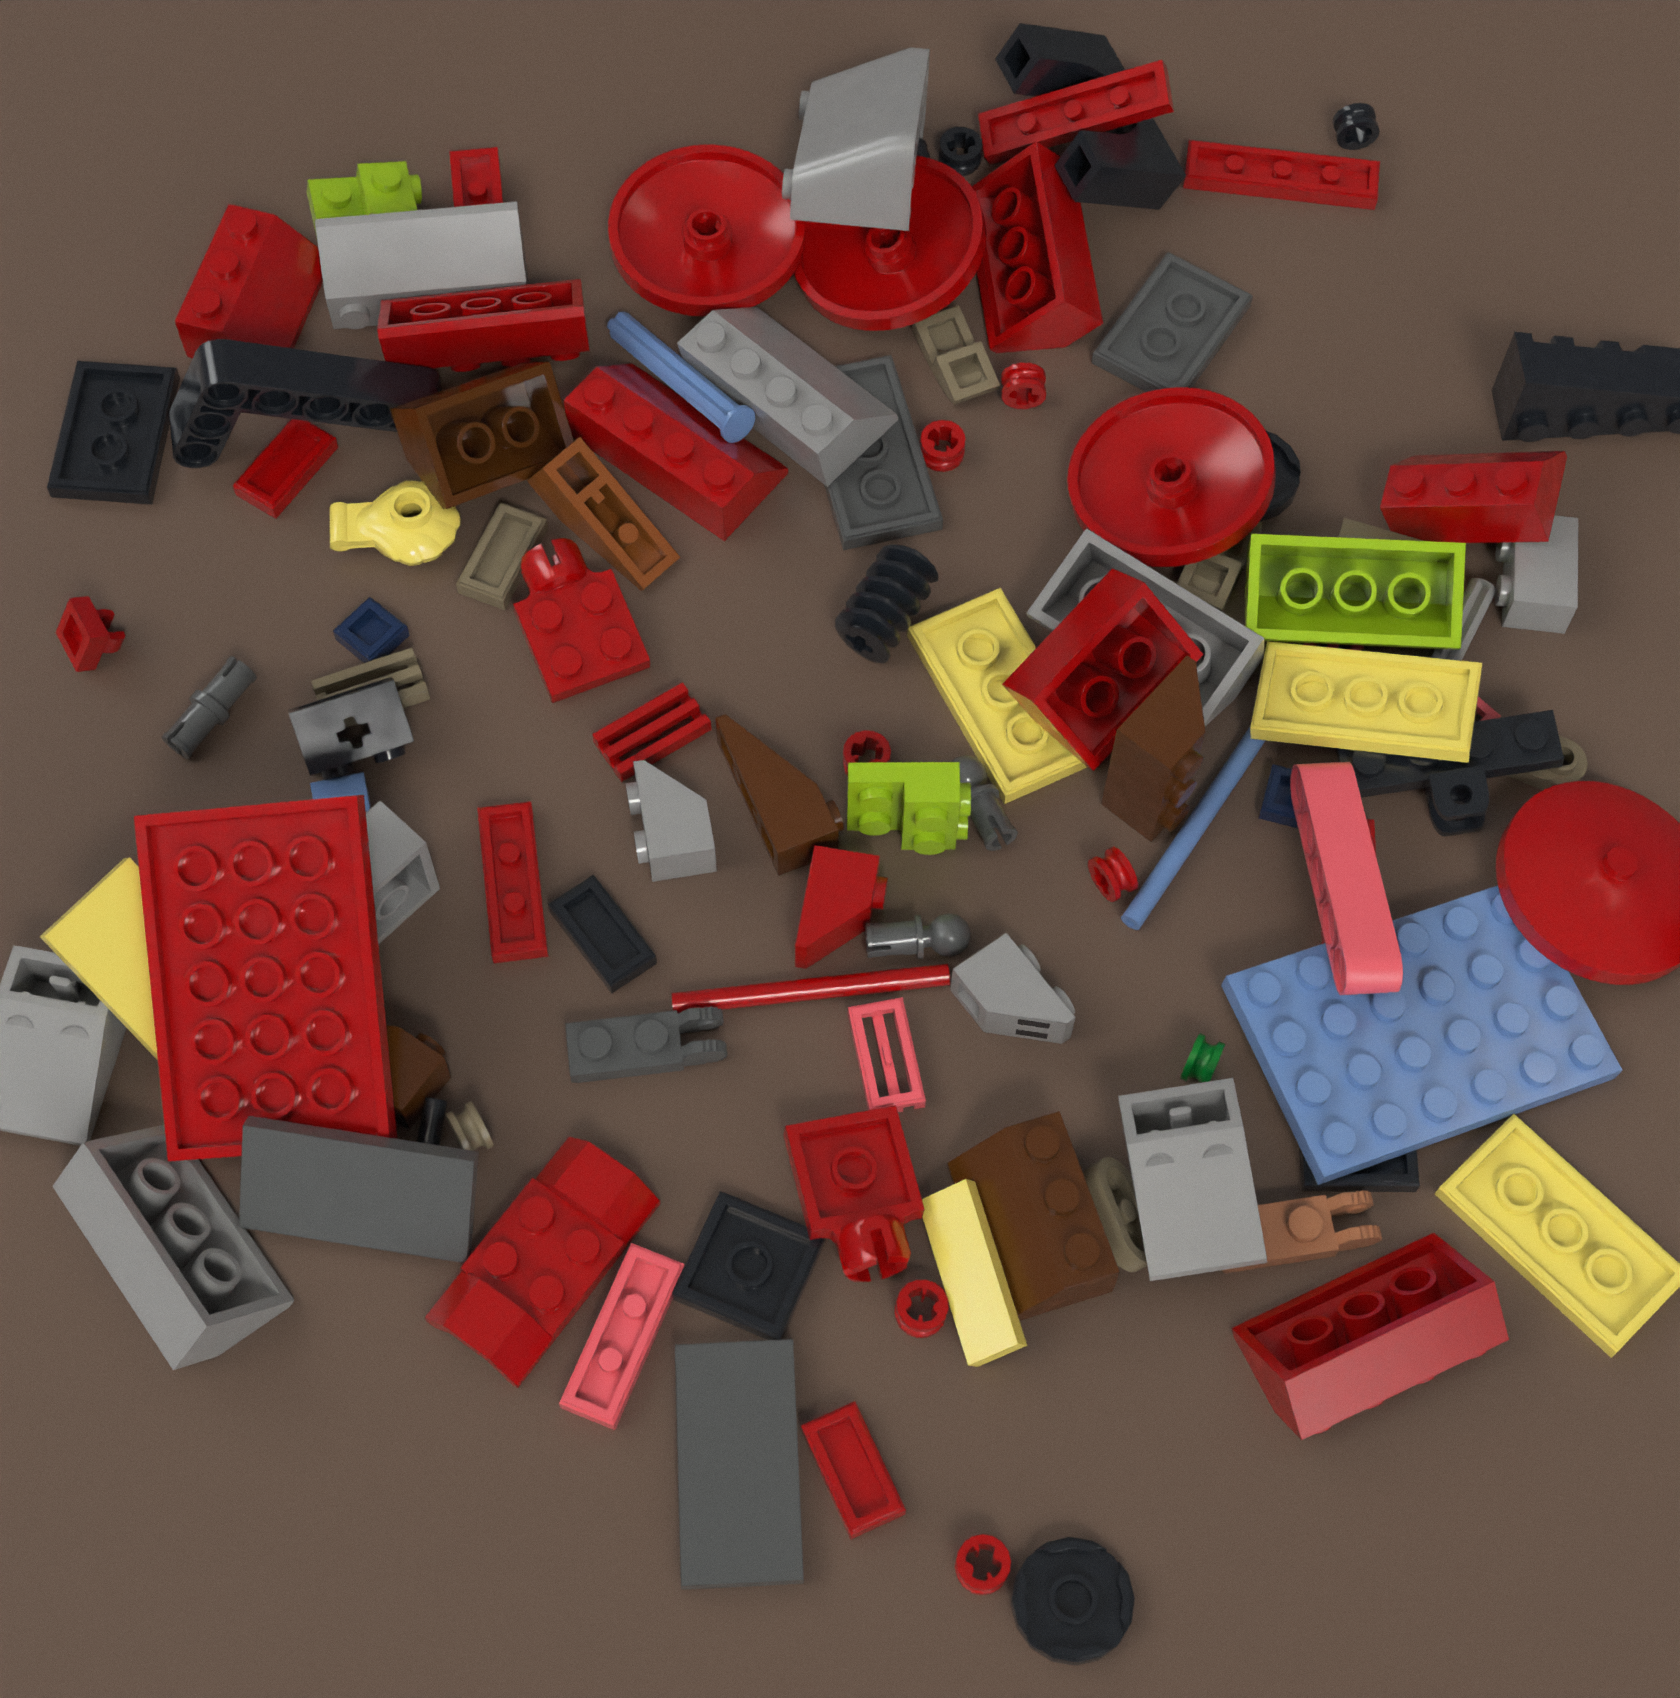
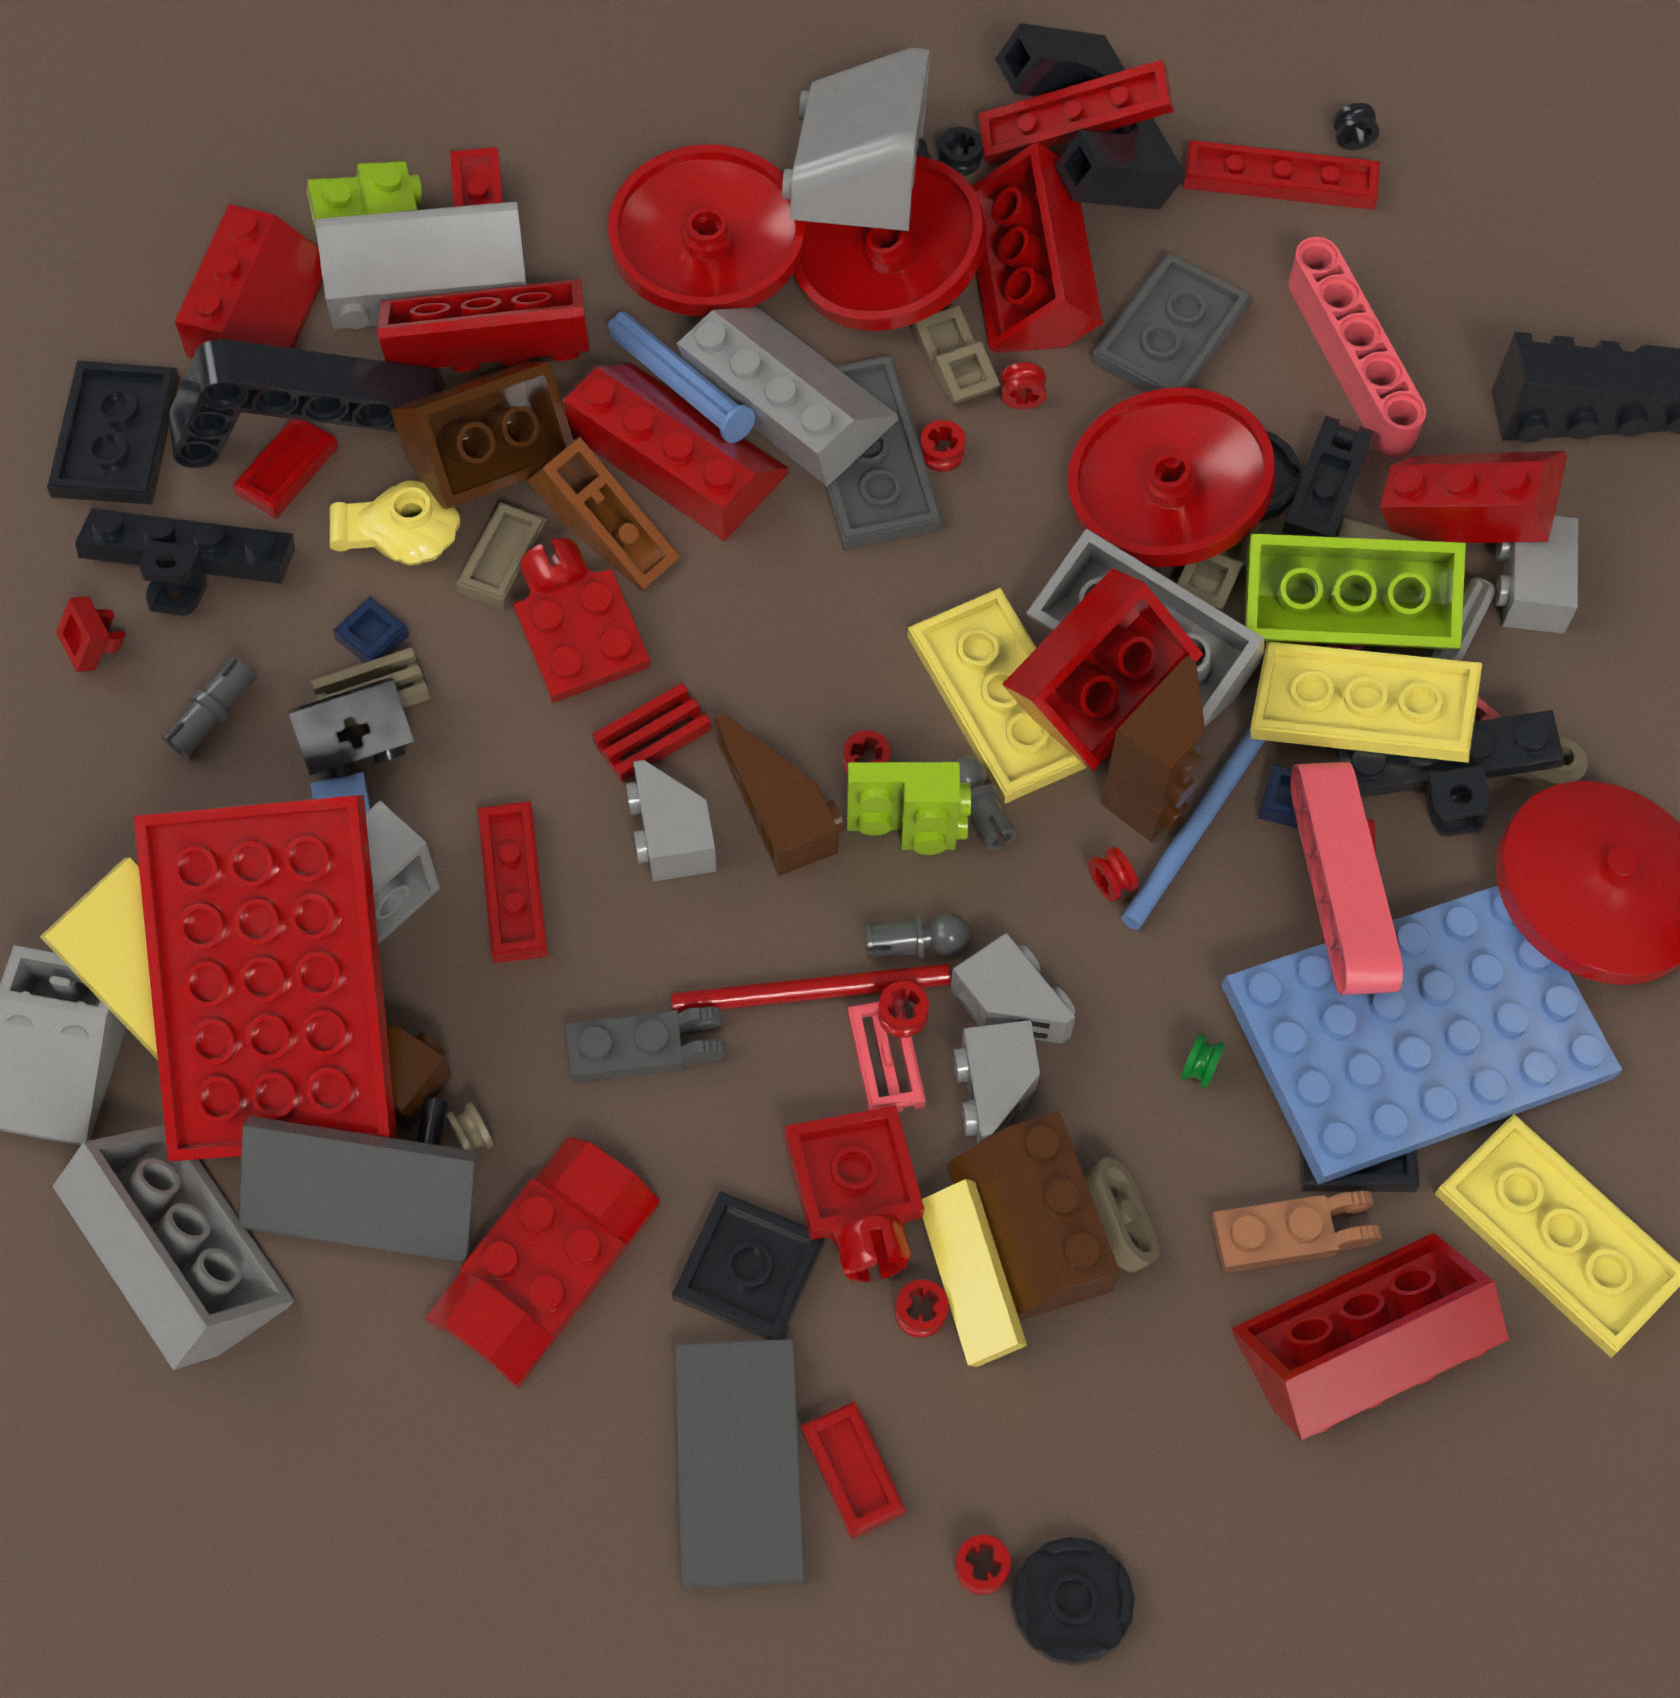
black tile [548,875,657,994] -> none
coral tile [559,1243,685,1430] -> none
red slope [795,845,888,969] -> none
black piece [835,544,938,664] -> none
light grey slope [1118,1078,1267,1281] -> none
none -> black plate [75,508,295,616]
none -> red bush [878,981,929,1038]
none -> light grey slope [953,1020,1040,1145]
none -> black plate [1282,415,1374,537]
none -> coral beam [1288,237,1427,458]

